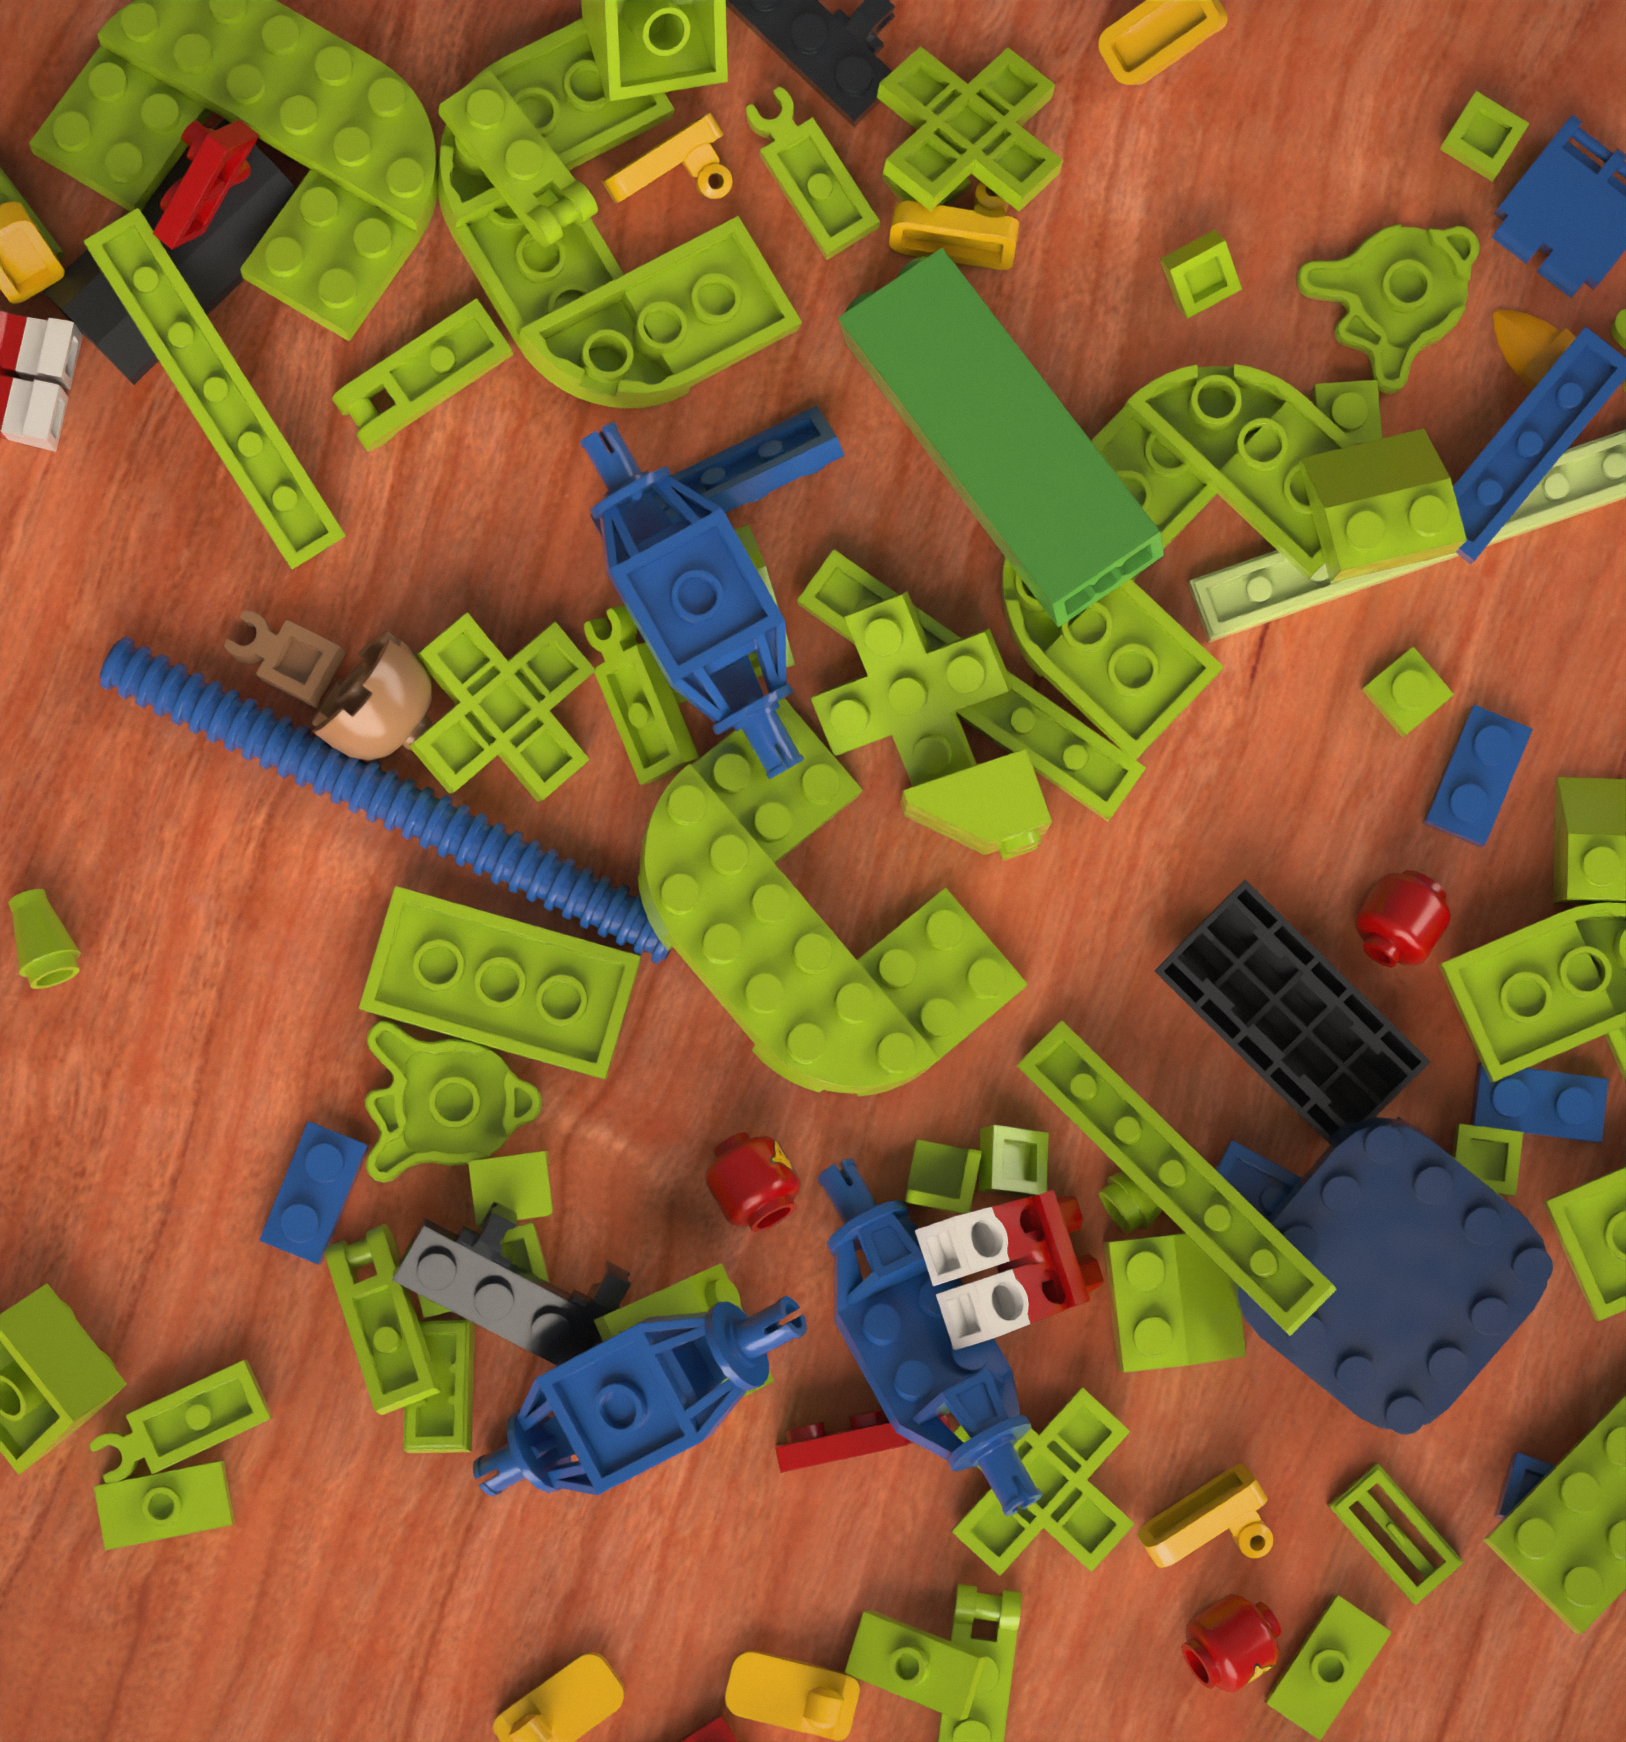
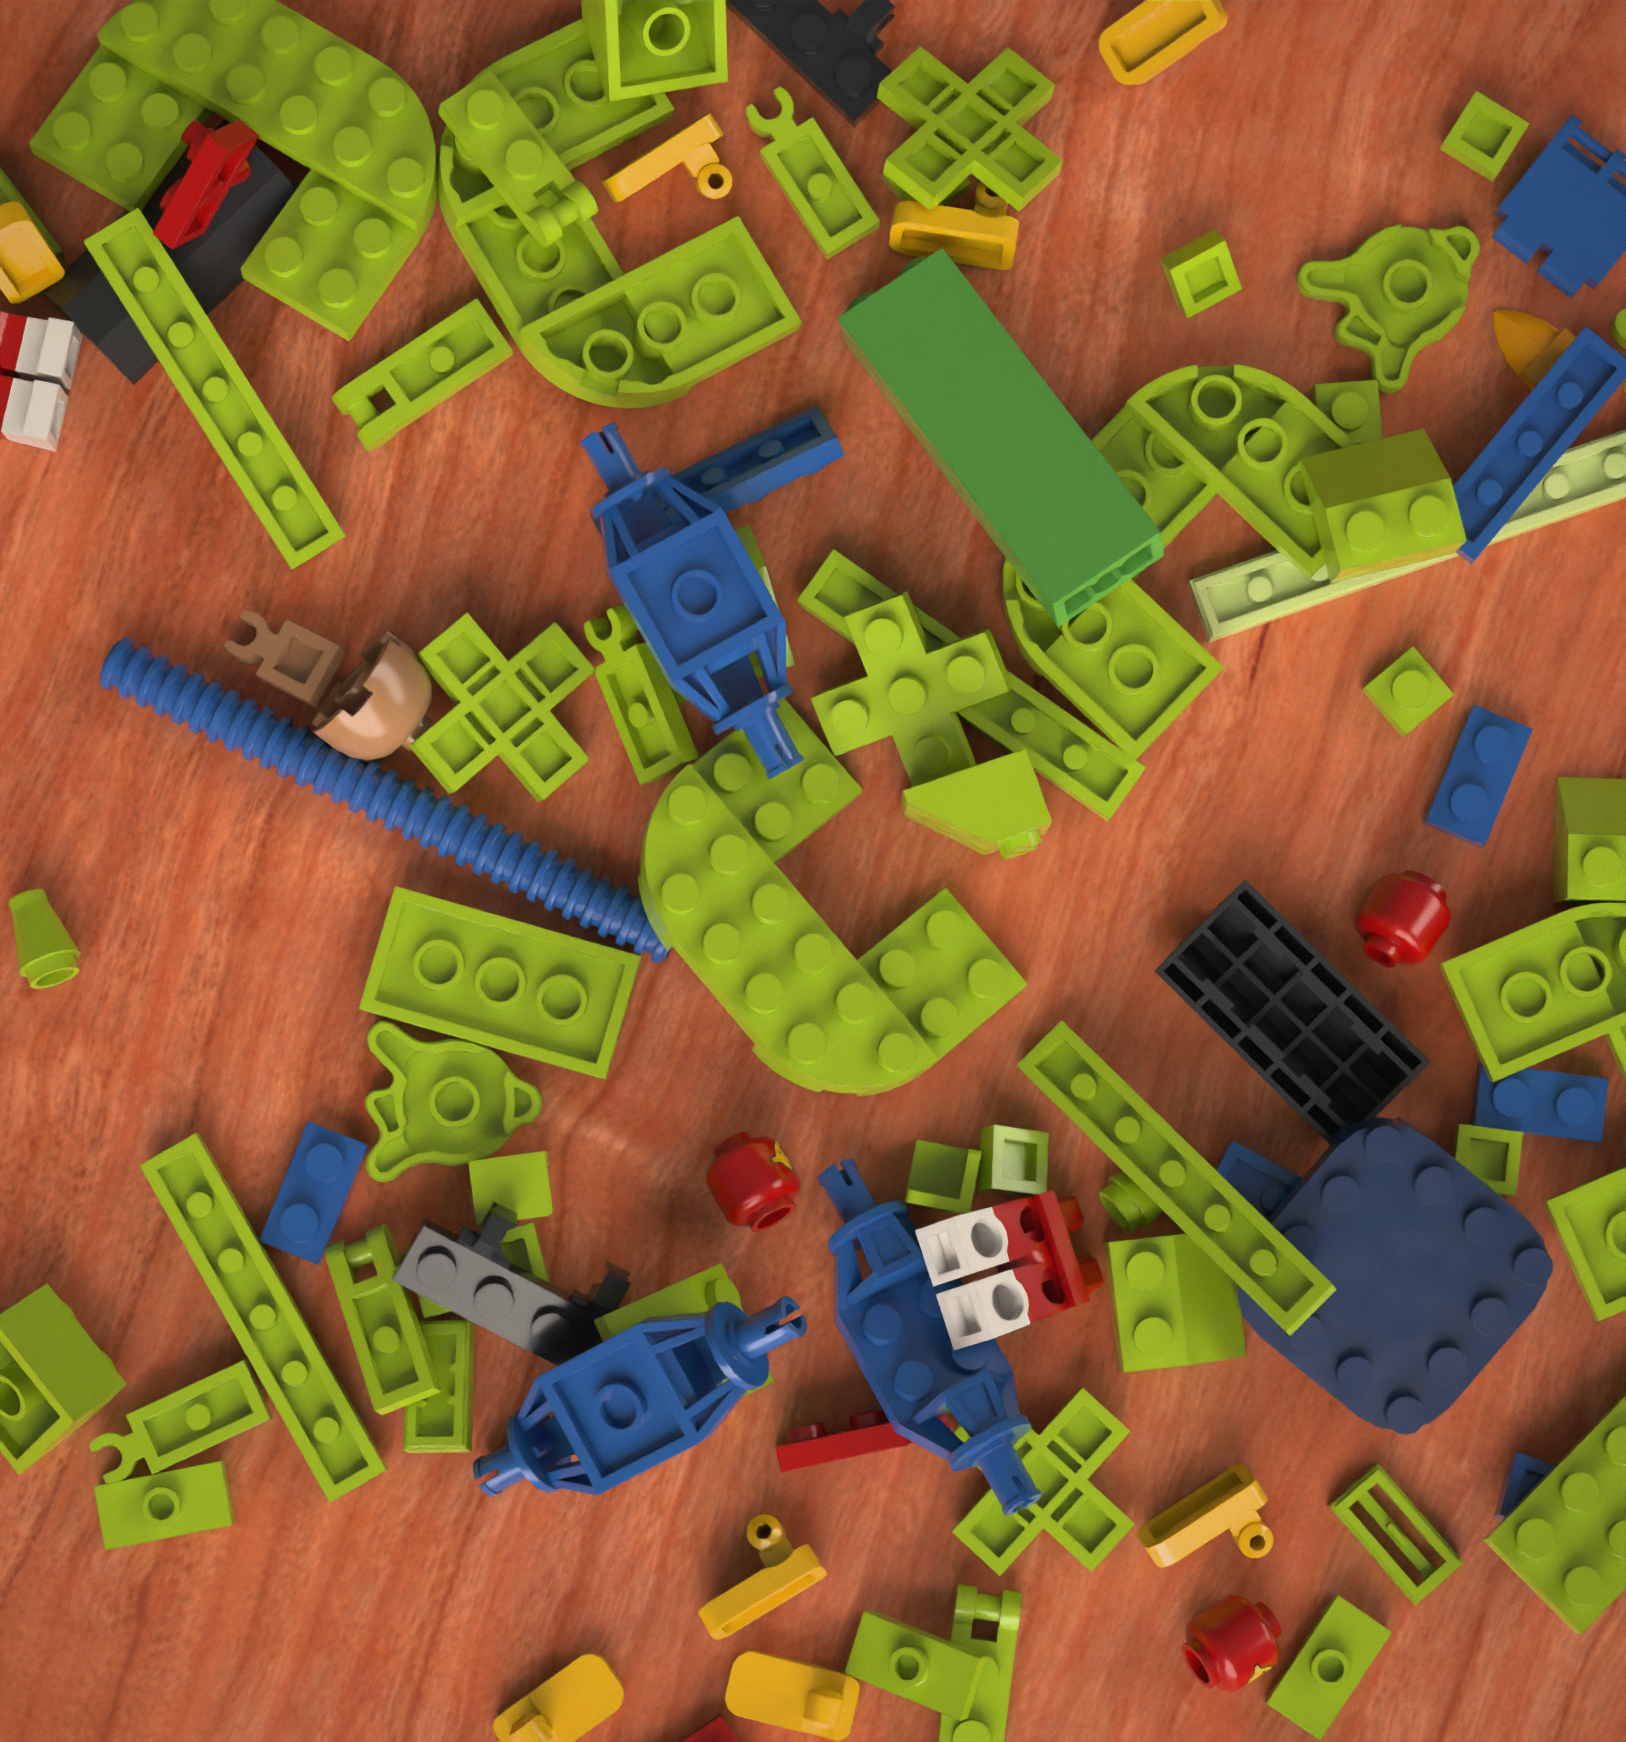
none -> lime plate [139,1133,389,1503]
none -> yellow piece [698,1514,827,1640]

